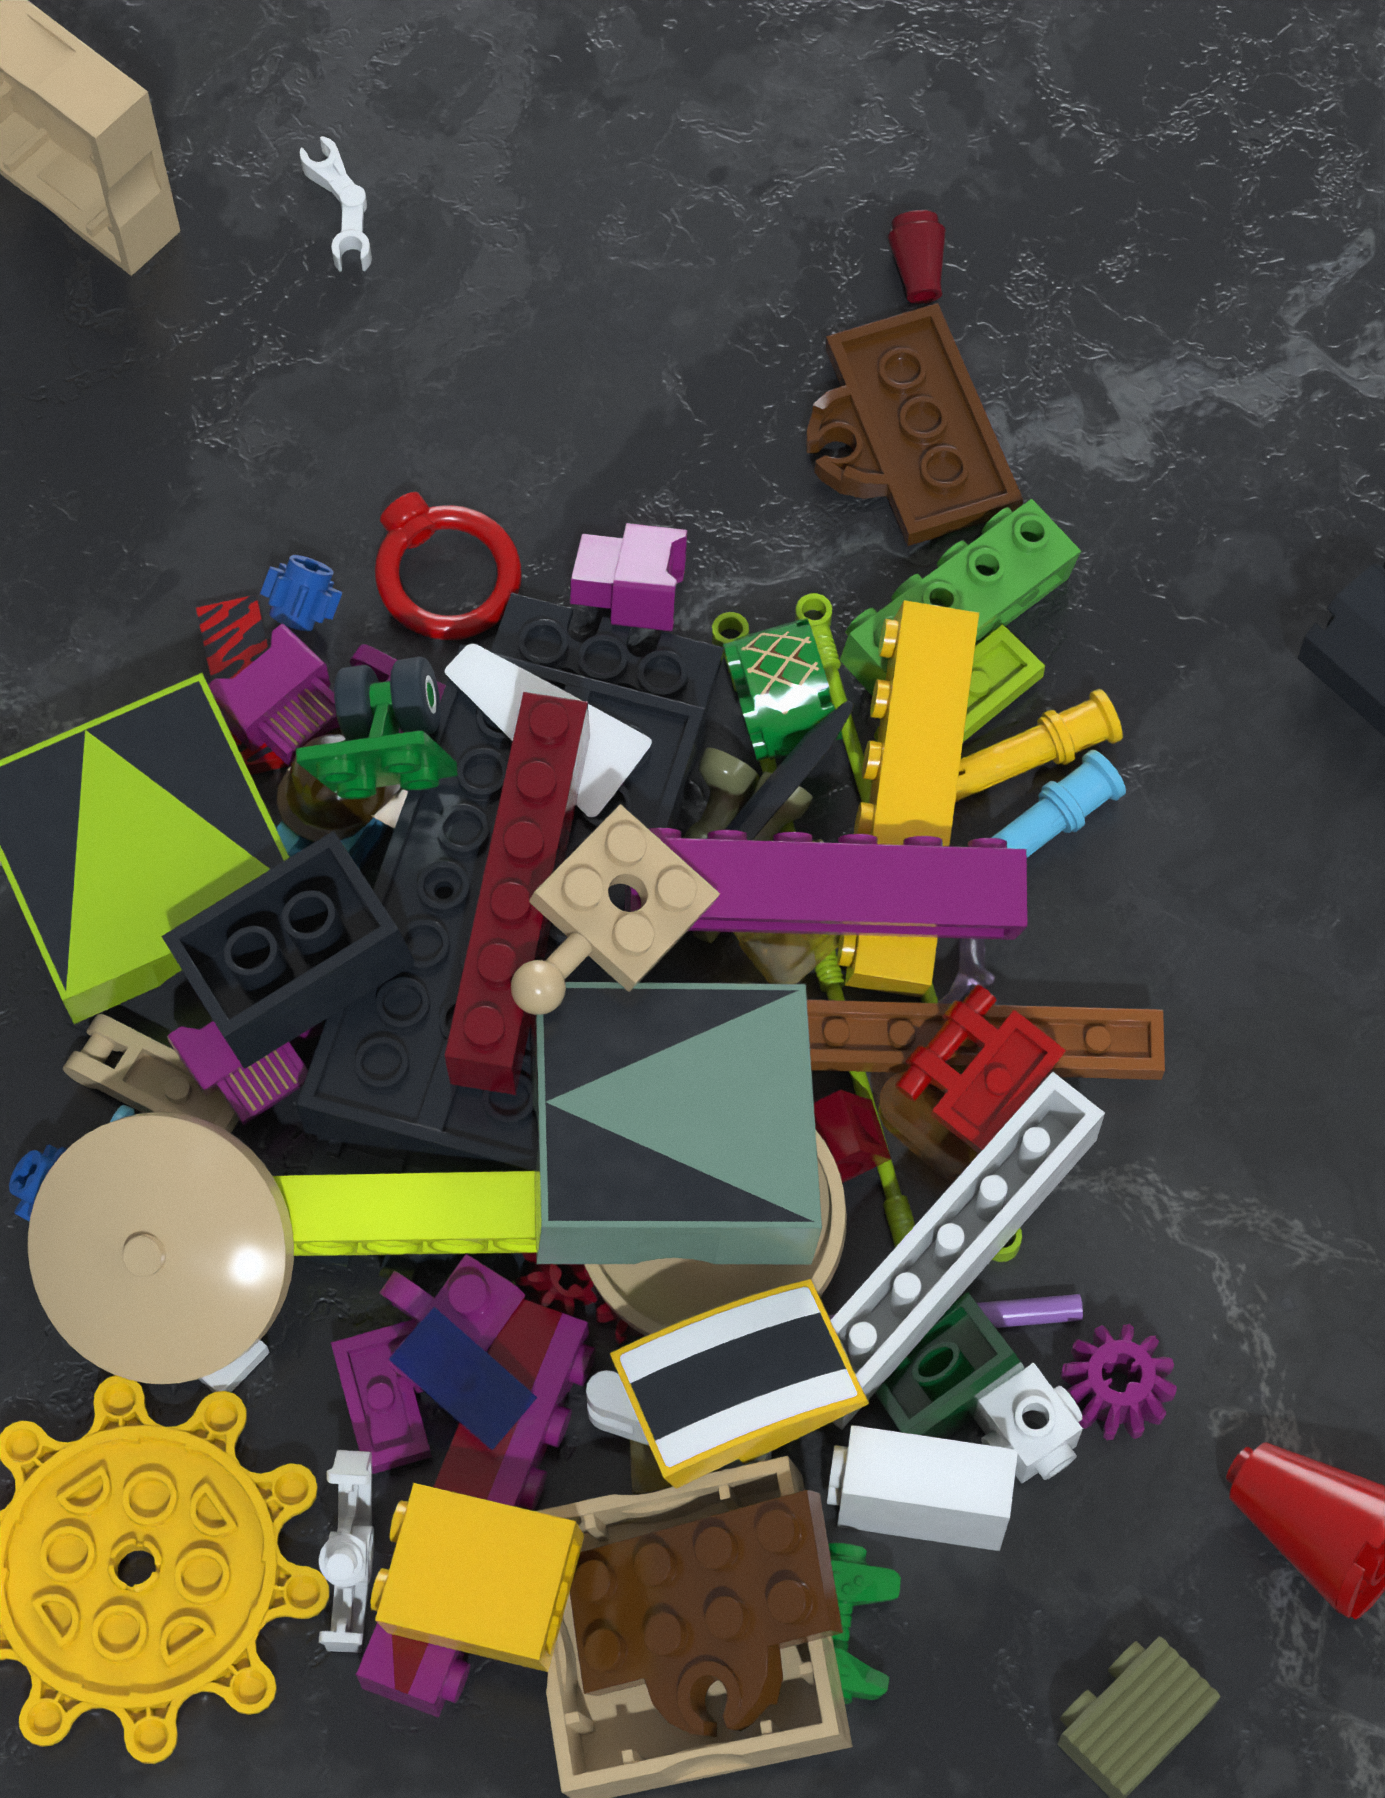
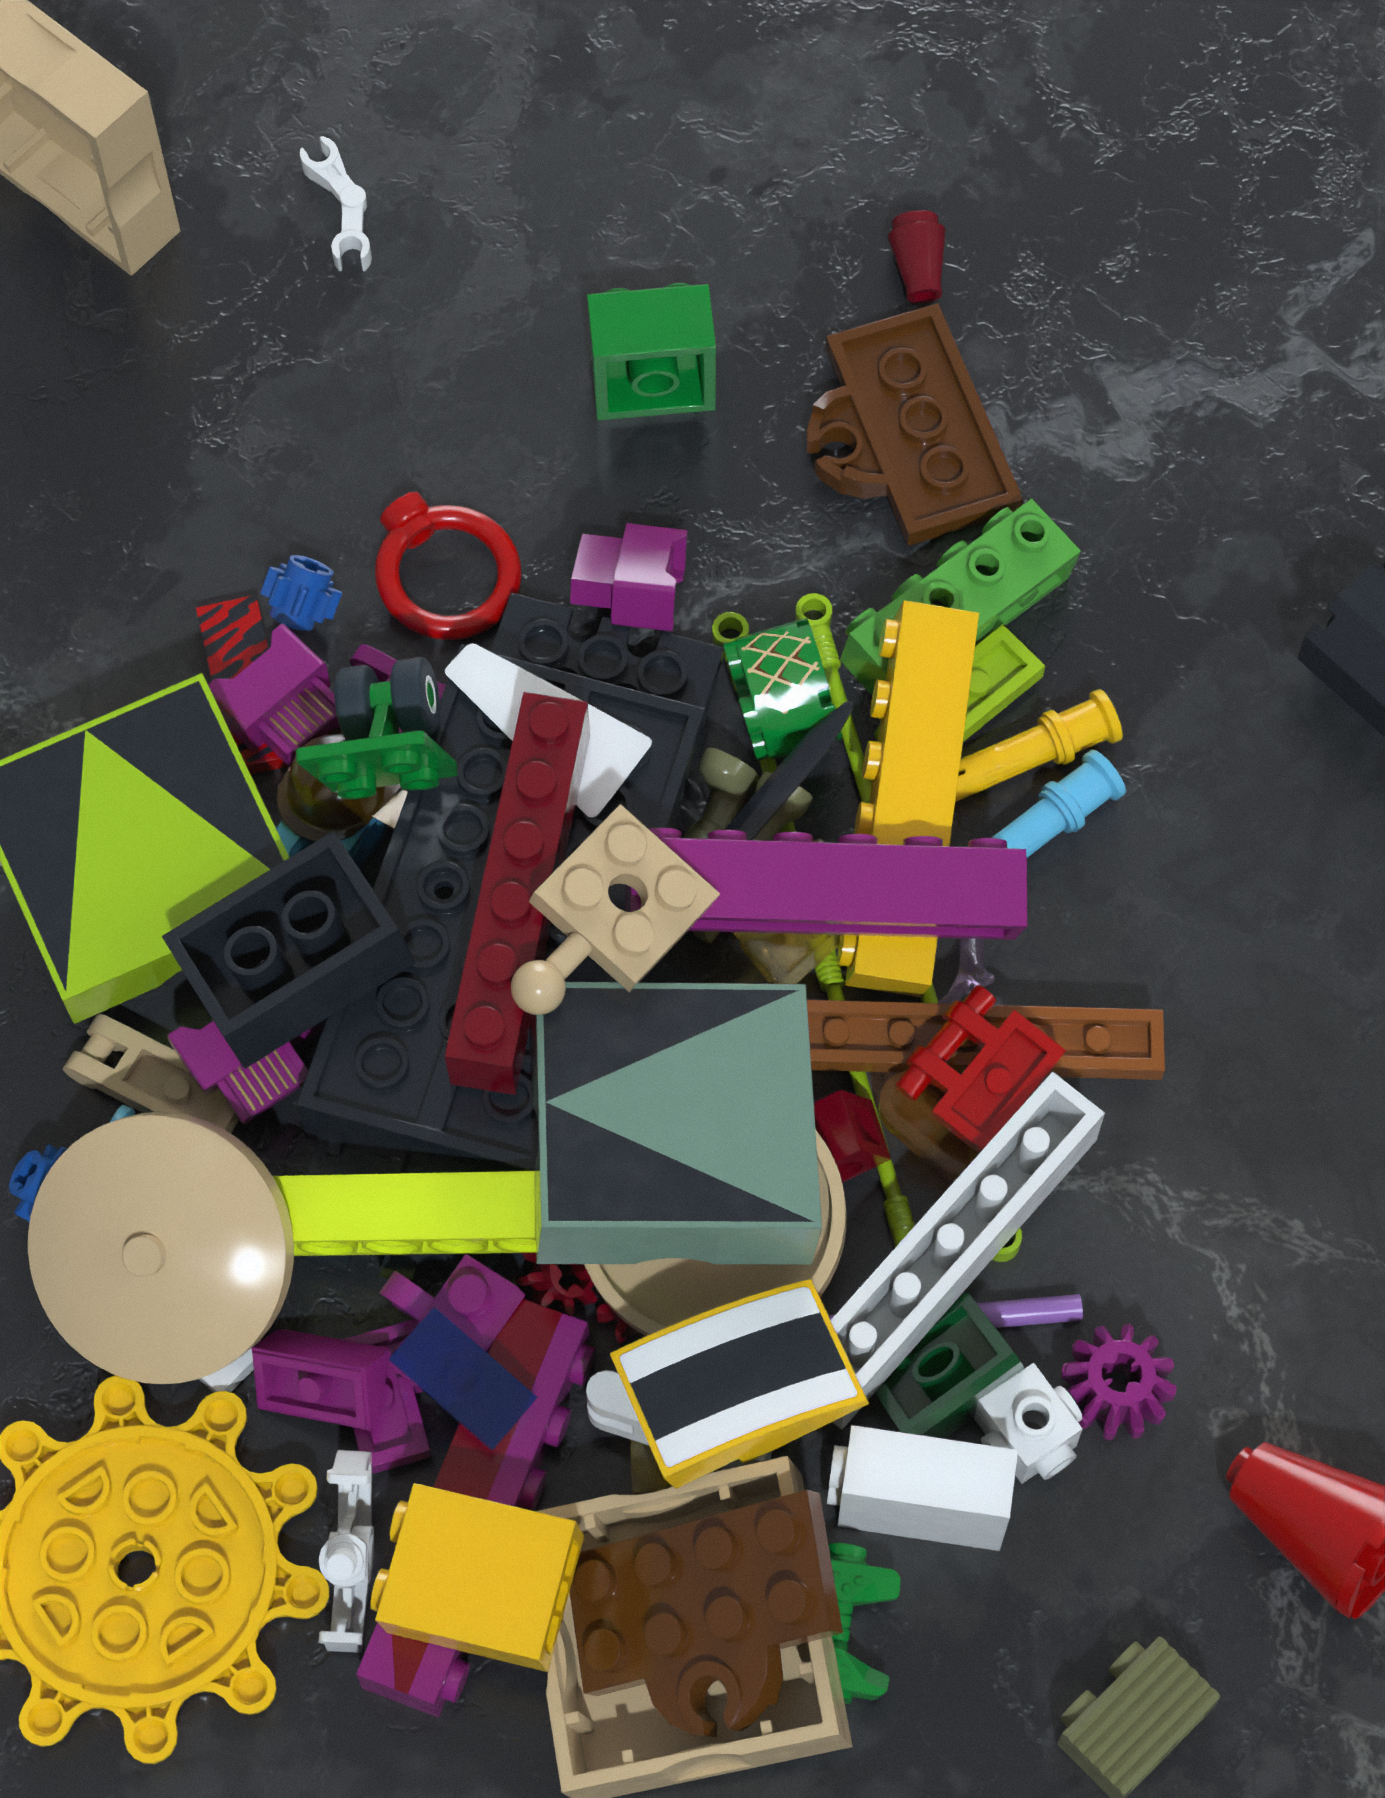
none -> magenta slope [252,1329,389,1431]
none -> green brick [587,283,716,421]

